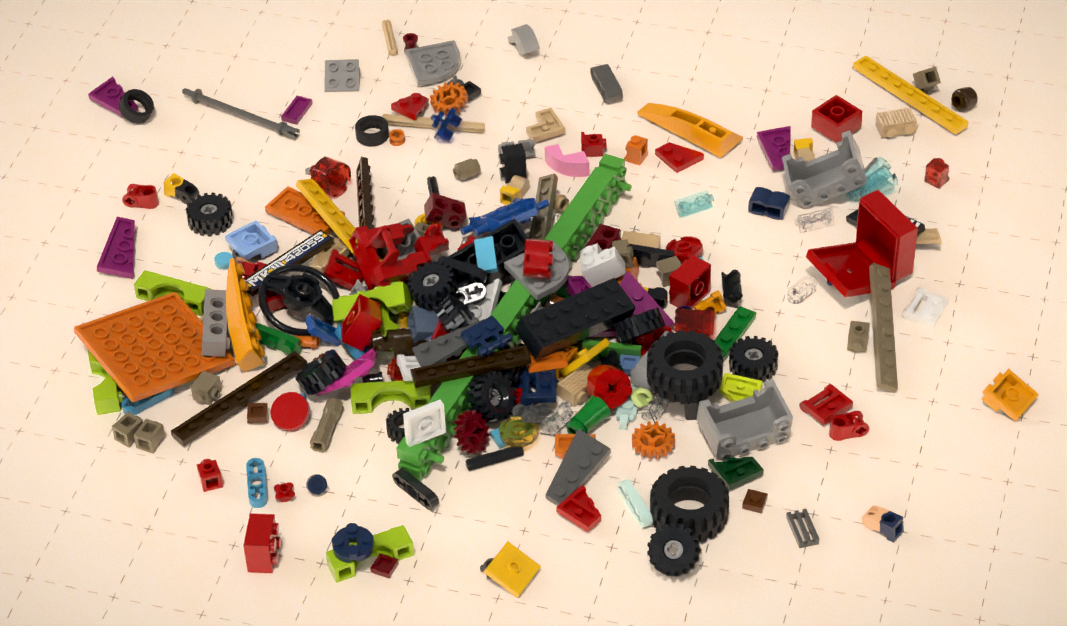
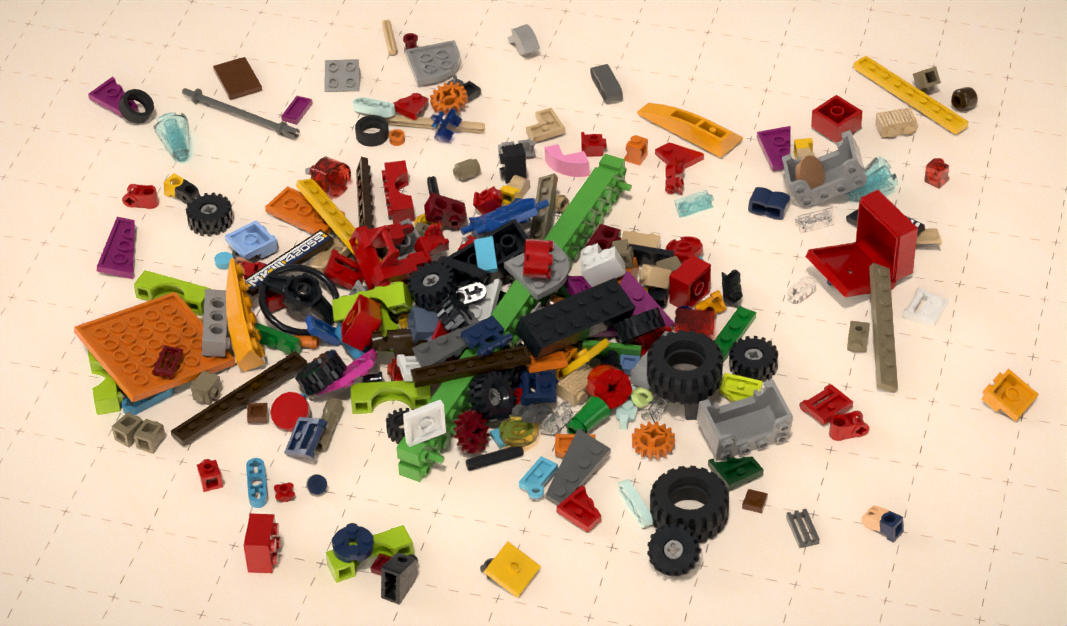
black beam [392,468,440,510] -> none
none -> clear light blue cone [153,112,190,162]
none -> dark red tile [153,345,183,379]
none -> reddish brown tile [213,57,262,100]
none -> dark blue plate [284,417,328,460]
none -> light aqua beam [352,97,396,117]
none -> red arch [381,160,415,224]
none -> black torso [381,553,418,605]
none -> red brick [473,186,503,215]
none -> medium azure hinge [519,456,558,499]
none -> tan slope [639,264,671,289]
none -> red hinge [665,157,685,195]
none -> medium nougat tile [795,155,825,189]

